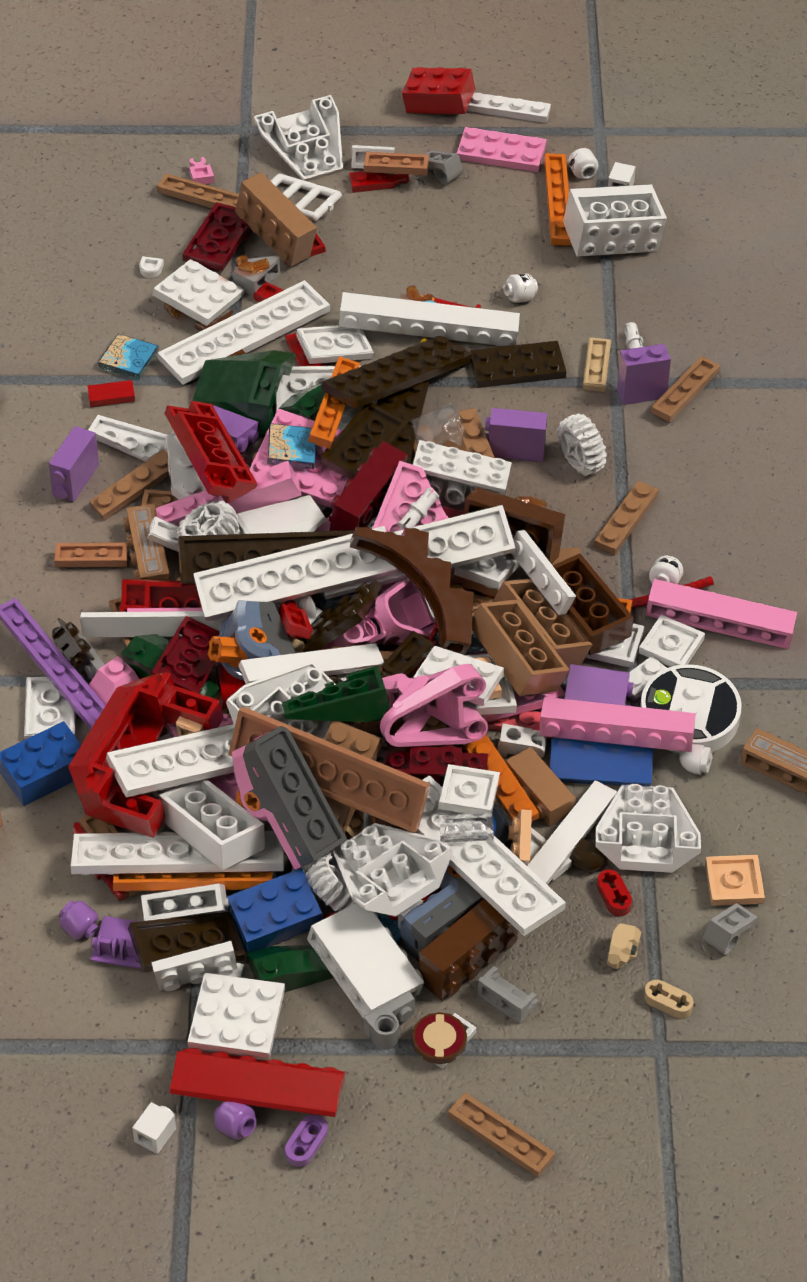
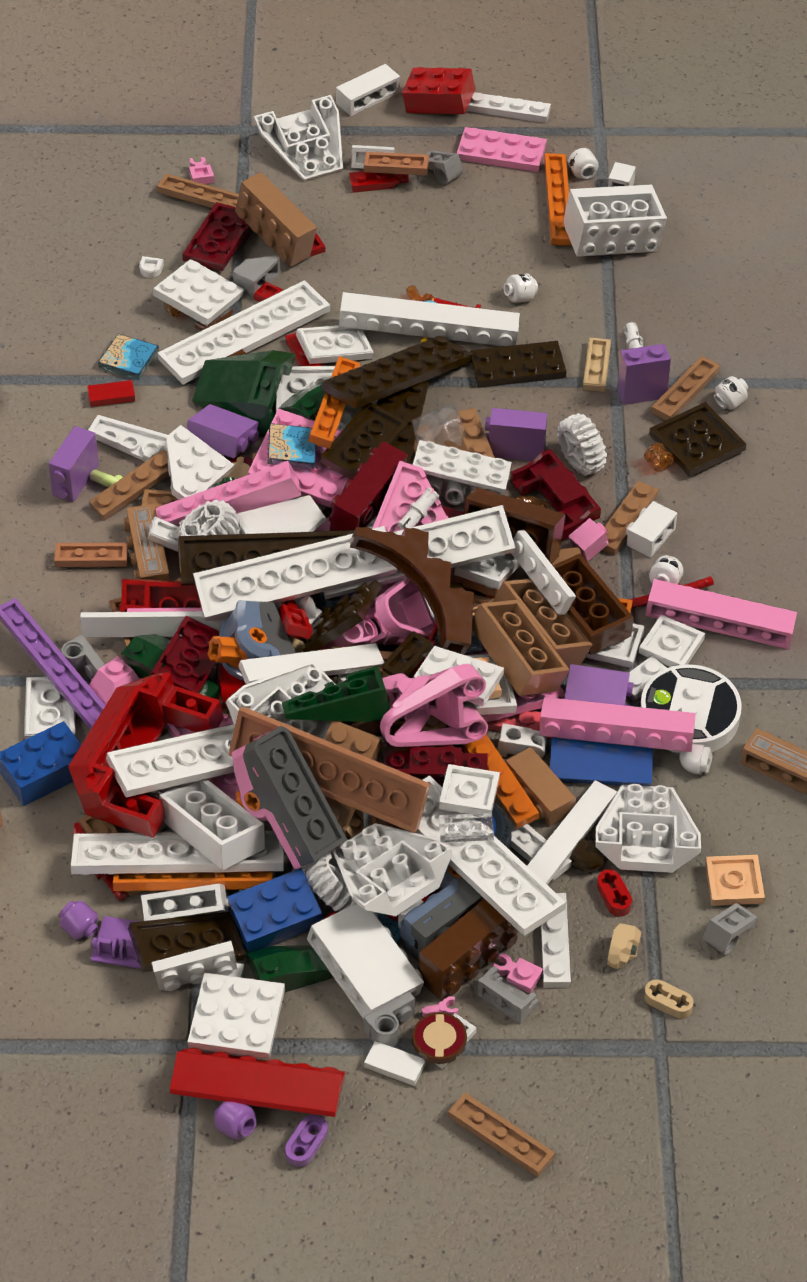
dark brown hinge [52,618,95,667] -> none
white brick [132,1102,176,1154] -> none
red slope [164,401,257,503] -> none
light nougat tile [176,716,203,737] -> none
clear orange arm [236,255,270,274] -> none
white bar [271,174,342,221] -> none
light nougat plate [508,809,532,866] -> none
none -> yellowish green arm [90,470,123,488]
none -> white brick [336,64,400,116]
none -> white tile [364,1041,426,1086]
none -> bright pink piece [421,997,458,1017]
none -> bright pink plate [493,953,543,994]
none -> dark red bracket [510,449,601,541]
none -> white plate [541,893,571,988]
none -> bright pink brick [569,518,609,562]
none -> white brick [626,501,677,558]
none -> clear orange wheel [644,442,674,472]
none -> dark brown plate [649,402,746,477]
none -> white head [714,376,748,410]

